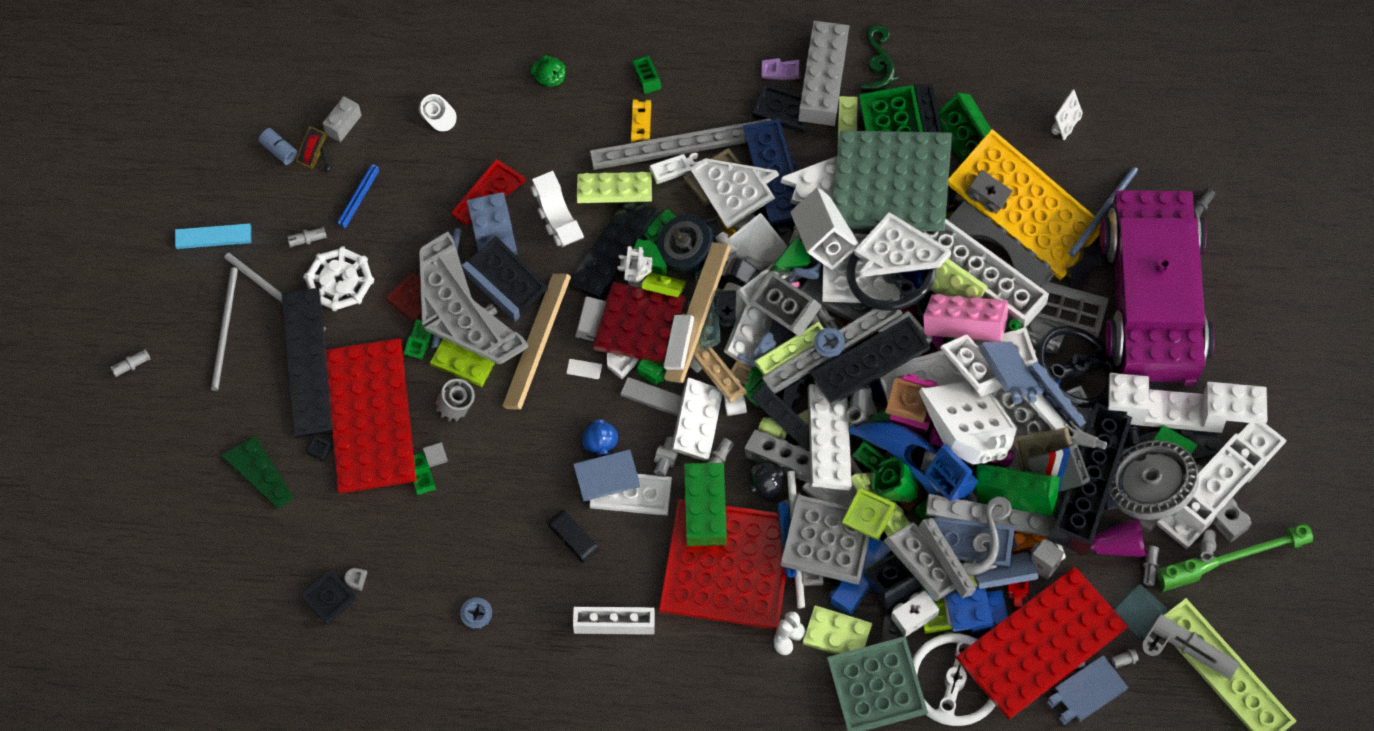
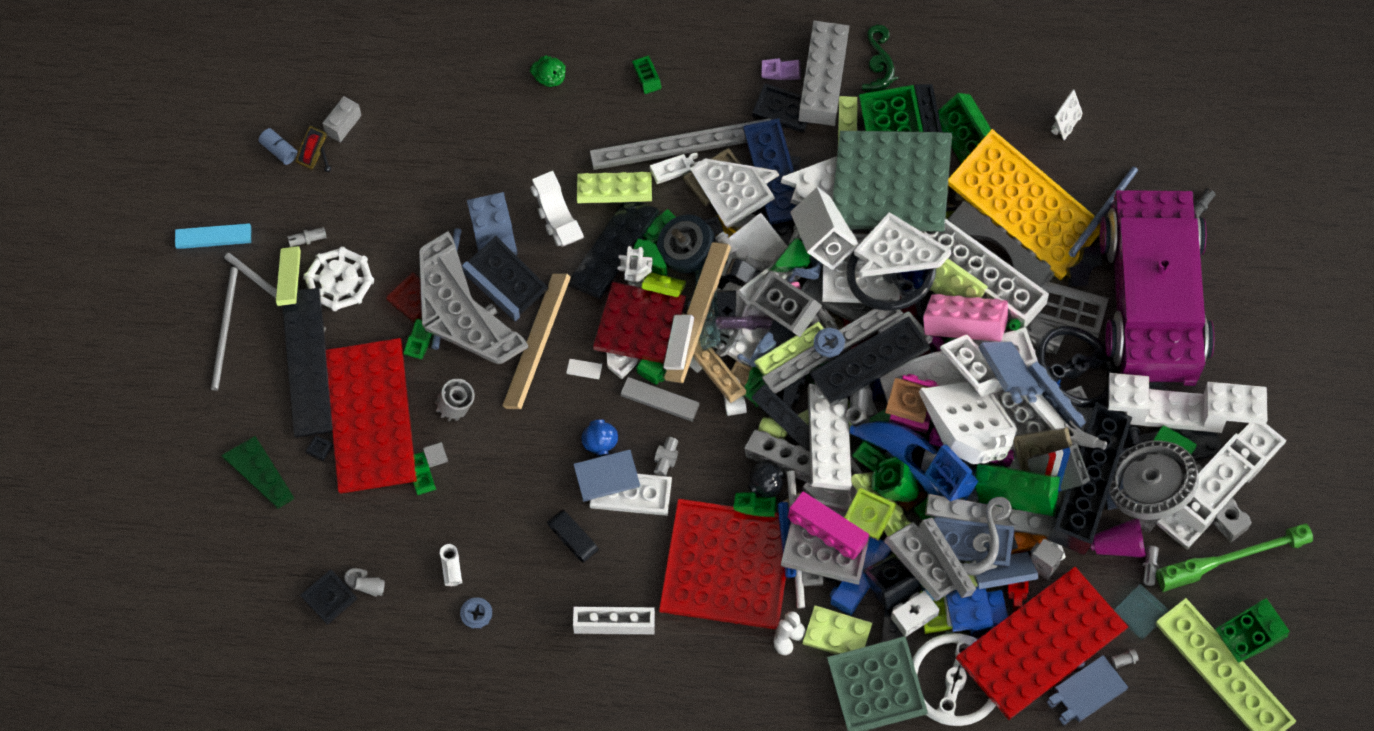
light grey pin [110,349,151,377] -> none
blue axle [337,164,379,228] -> none
white cap [419,94,456,131] -> none
lime plate [430,339,495,387] -> none
red wing [451,159,526,226] -> none
light grey hinge [575,296,606,341] -> none
yellow plate [631,100,651,143] -> none
white plate [671,378,723,462] -> none
green brick [684,463,726,546] -> none
light grey pin [708,438,734,463] -> none
dark grey brick [965,170,1013,214] -> none
light grey piece [1143,614,1240,680] -> none
light grey pin [1200,530,1217,562] -> none
none -> yellowish green tile [276,246,301,306]
none -> light grey cone [354,577,385,597]
none -> white piece [440,544,462,586]
none -> light grey piece [701,320,741,357]
none -> clear purple pin [716,315,772,330]
none -> green slope [733,492,777,517]
none -> dark pink brick [788,491,869,560]
none -> green slope [1215,598,1290,663]

